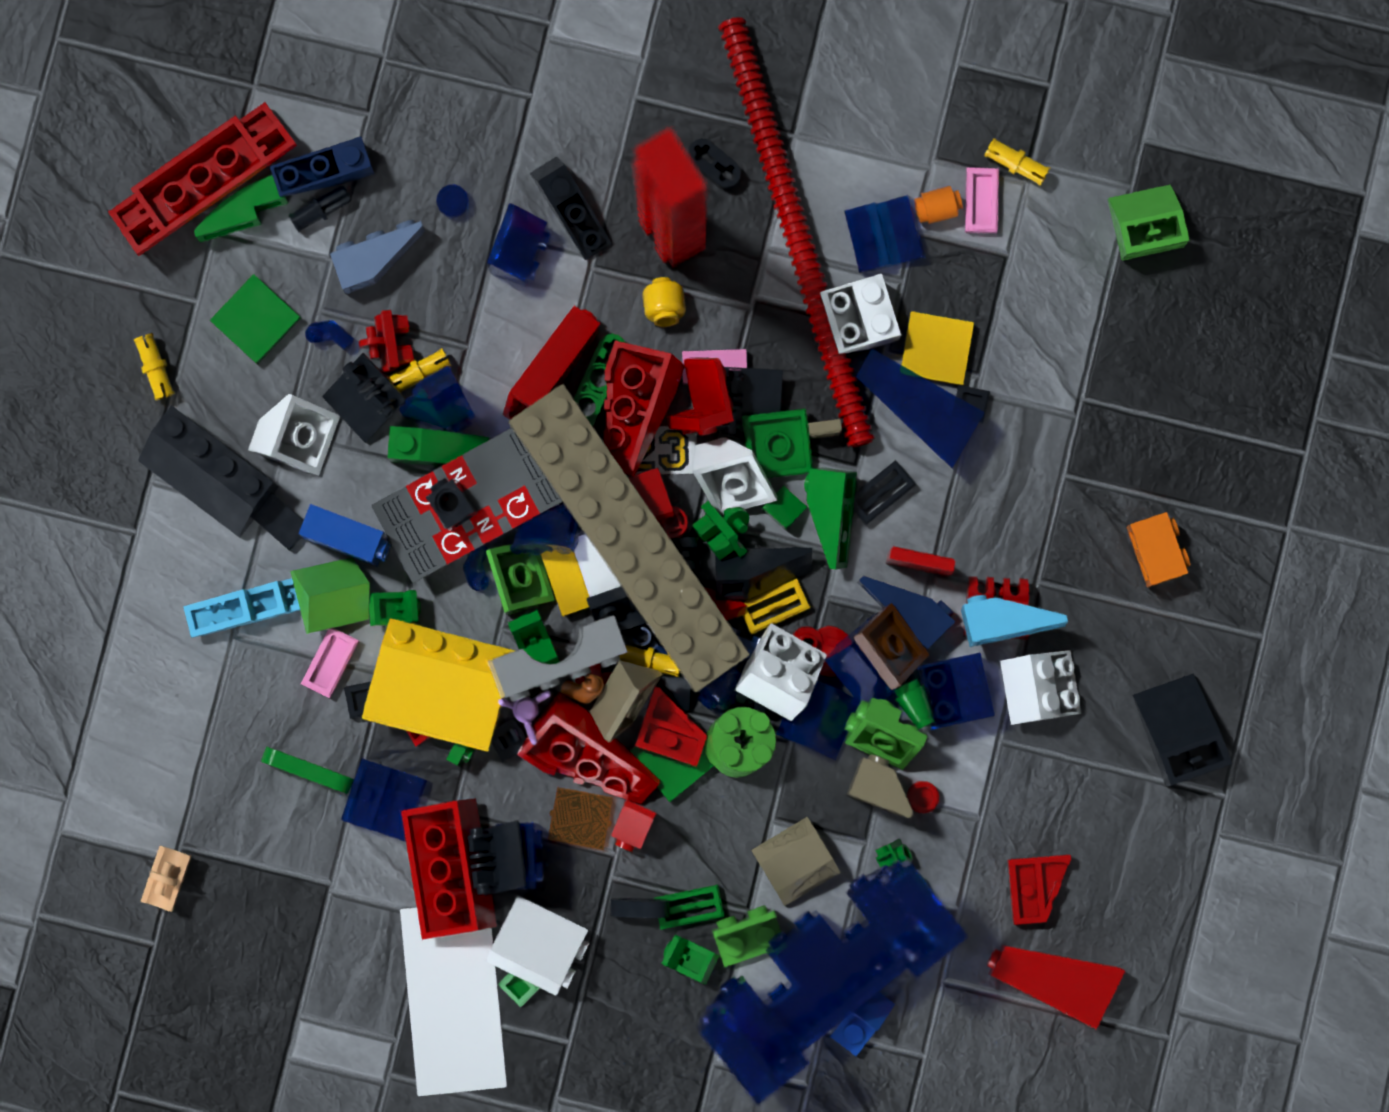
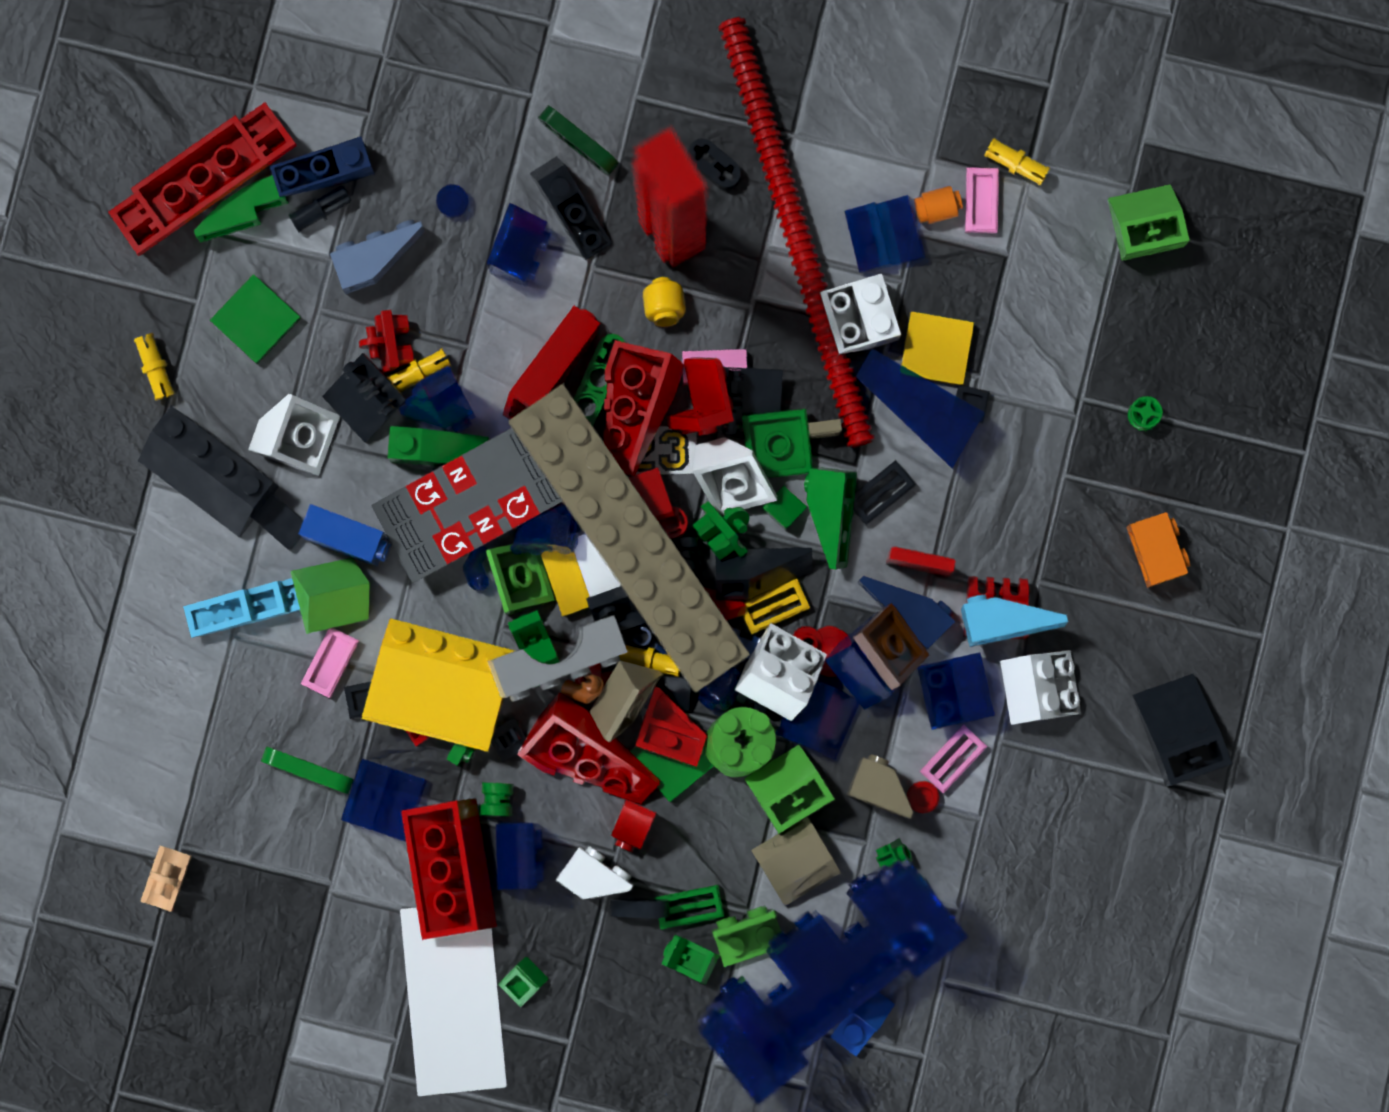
clear blue arm [305,320,355,351] -> none
green bracket [369,590,421,626] -> none
black brick [426,478,479,531] -> none
black hinge [467,820,527,896] -> none
white brick [486,896,589,996] -> none
lavender plant [498,691,551,745] -> none
clear orange piece [548,787,613,850] -> none
bright green plate [844,697,928,770] -> none
green cone [894,679,935,730] -> none
red slope [986,945,1125,1029] -> none
red wing [1007,854,1071,925] -> none
none -> green wheel [480,782,514,816]
none -> dark green beam [538,105,619,176]
none -> white slope [556,846,634,899]
none -> bright green slope [744,745,834,834]
none -> bright pink tile [919,724,988,794]
none -> green wheel [1127,396,1163,431]

